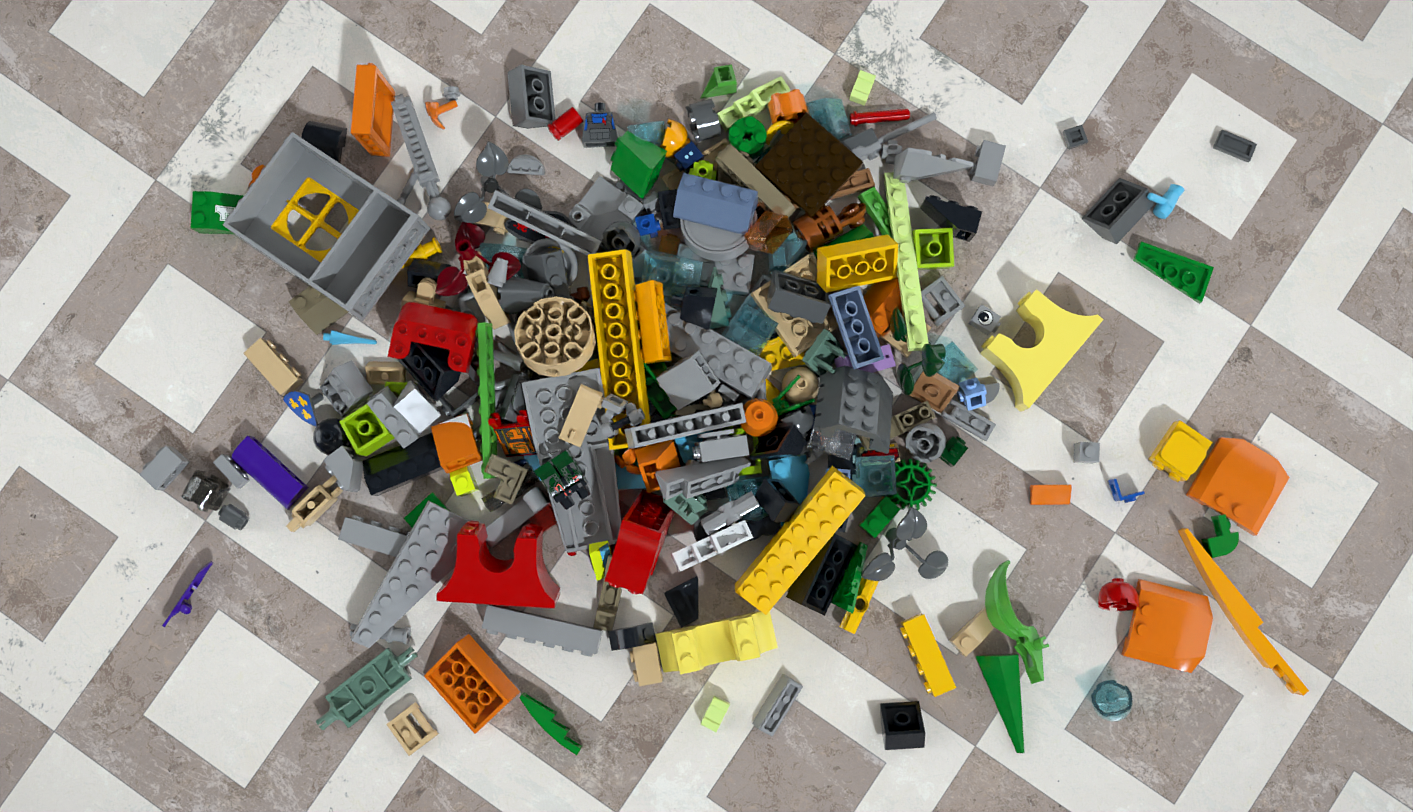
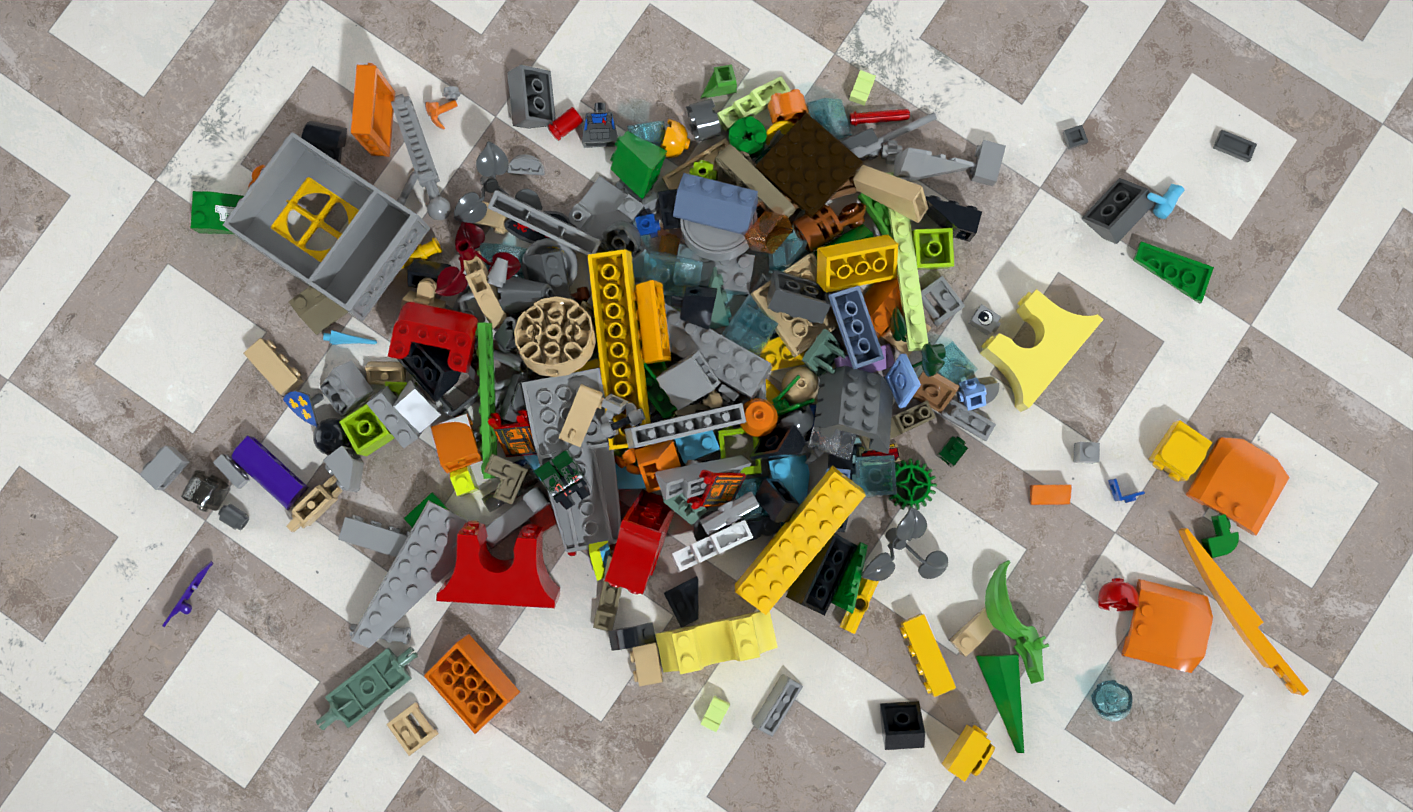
black slope [362,433,443,496] -> none
light grey brick [482,605,603,657] -> none
green slope [519,692,583,756] -> none
dark blue brick [674,141,704,174] -> none
light grey brick [692,429,749,462] -> none
green brick [858,496,901,538] -> none
light grey cylinder [906,423,946,463] -> none
none -> dark grey piece [494,317,519,352]
none -> flag [687,470,746,509]
none -> tan slope [853,165,928,223]
none -> light blue tile [885,354,921,408]
none -> yellow brick [942,725,995,782]

